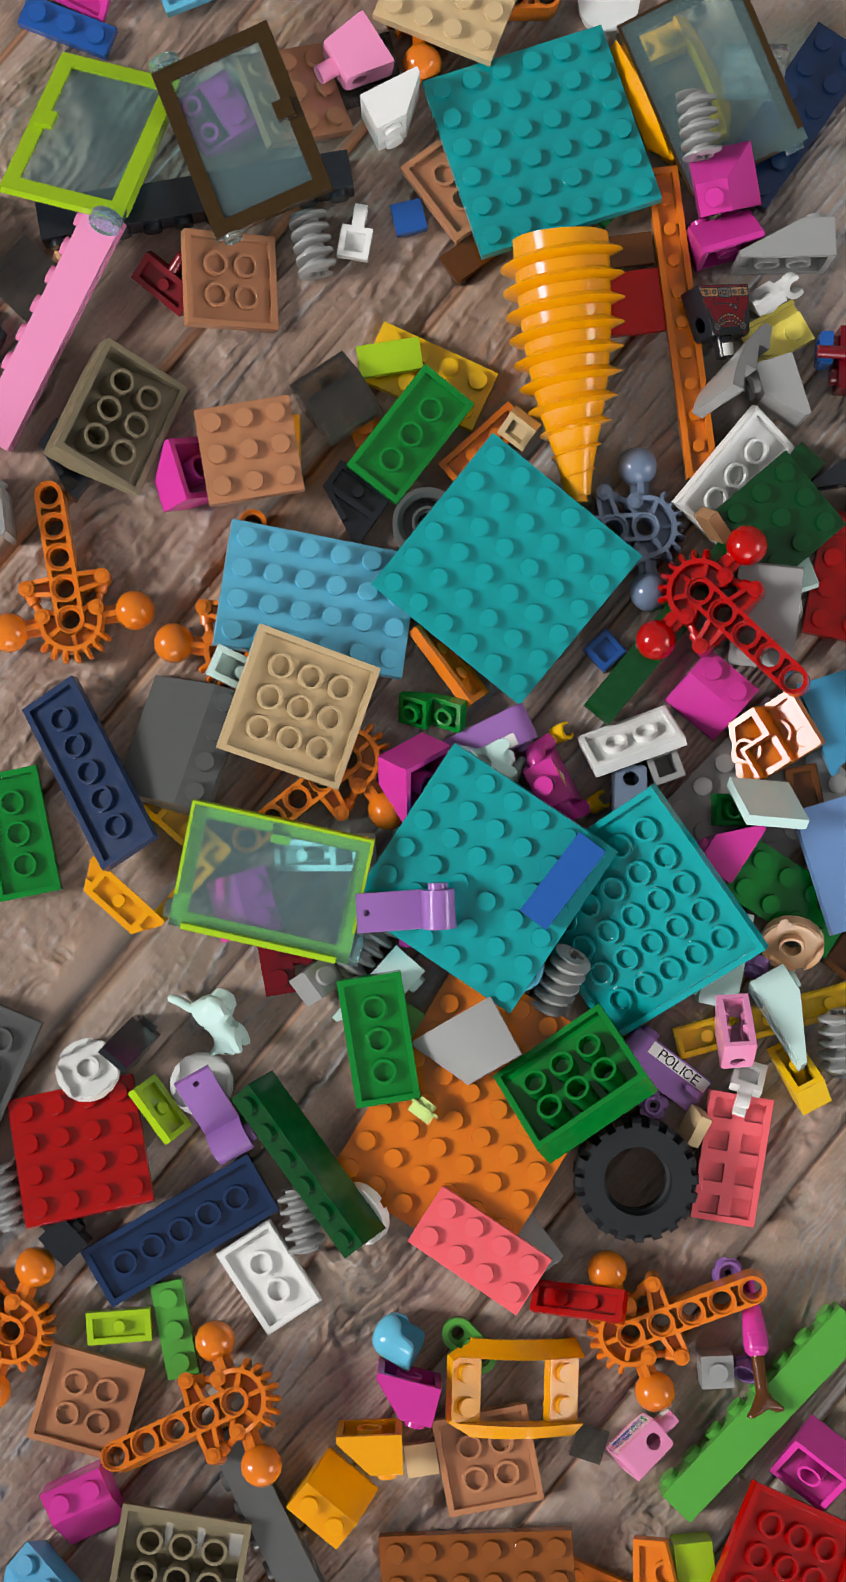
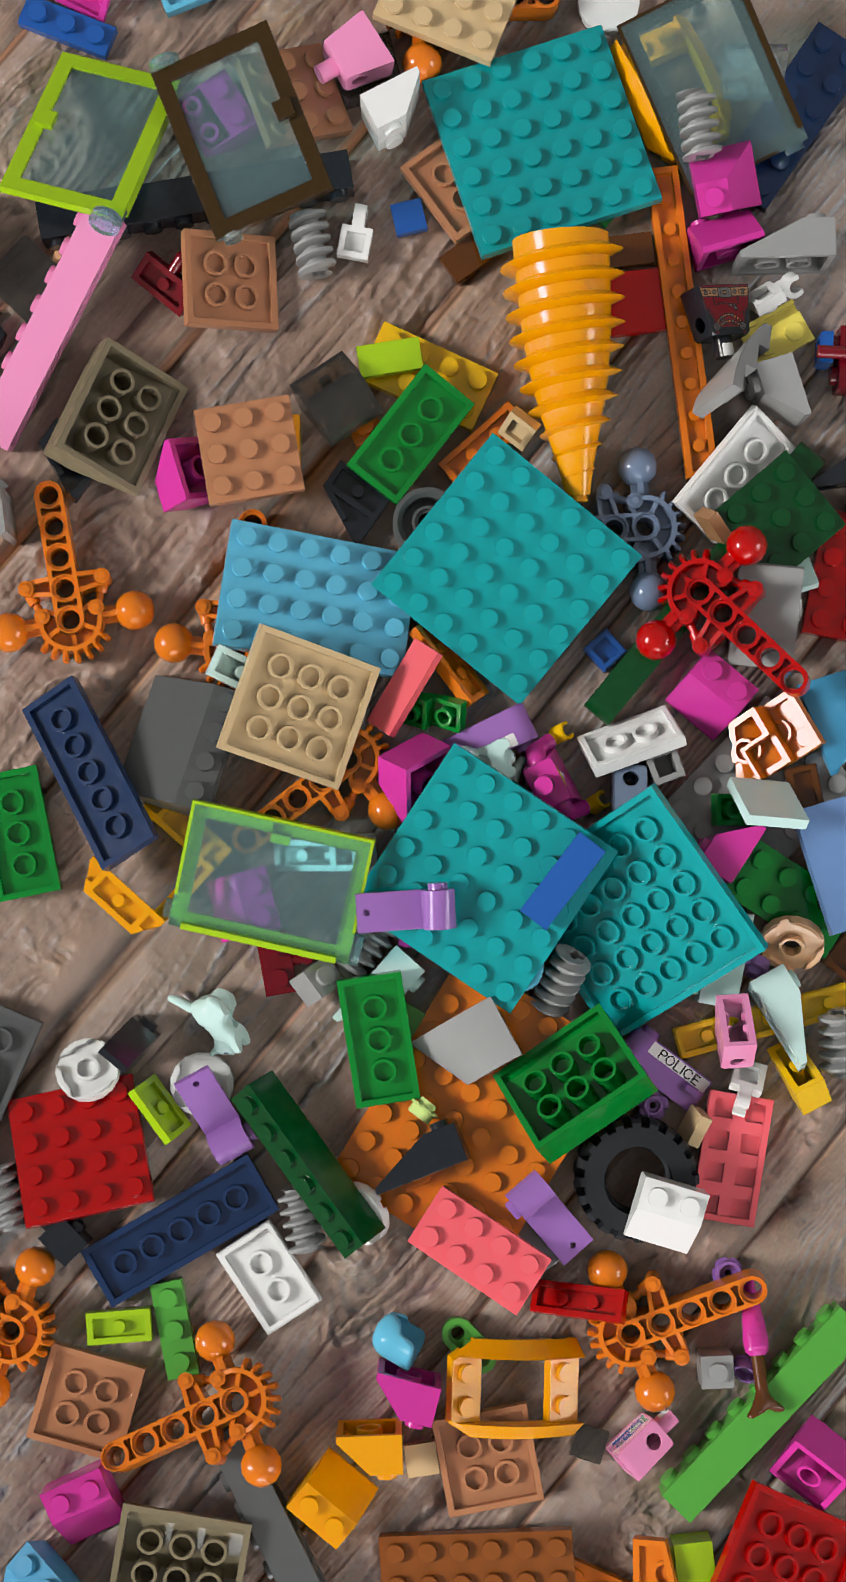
none -> coral tile [366,638,443,738]
none -> black slope [375,1118,471,1195]
none -> medium lavender door [504,1169,593,1265]
none -> white slope [623,1171,710,1254]

